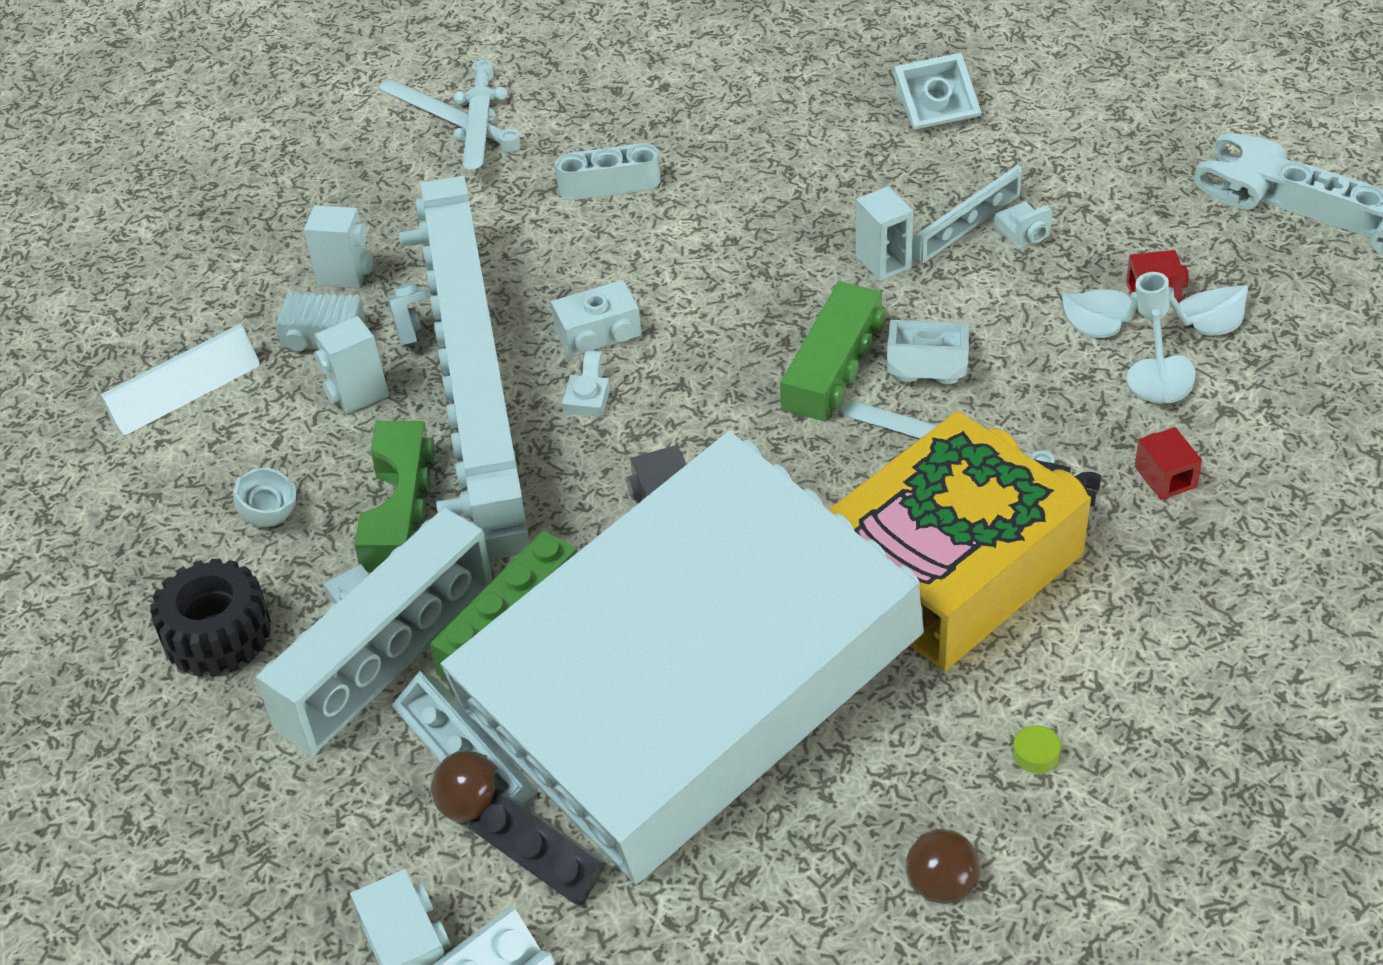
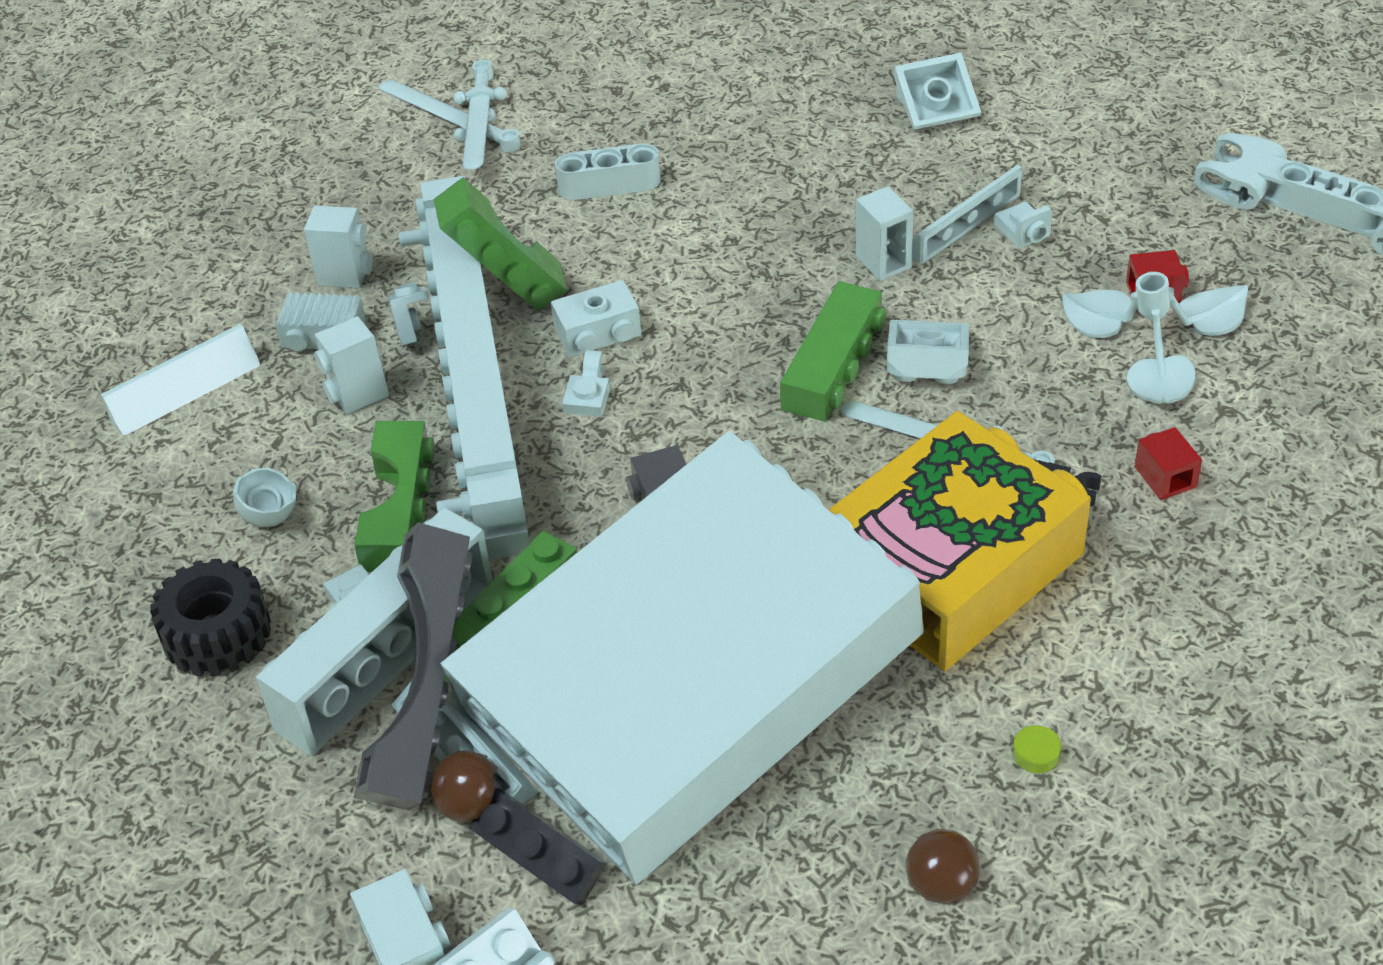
none -> dark grey arch [353,523,472,809]
none -> bright green arch [433,177,568,310]

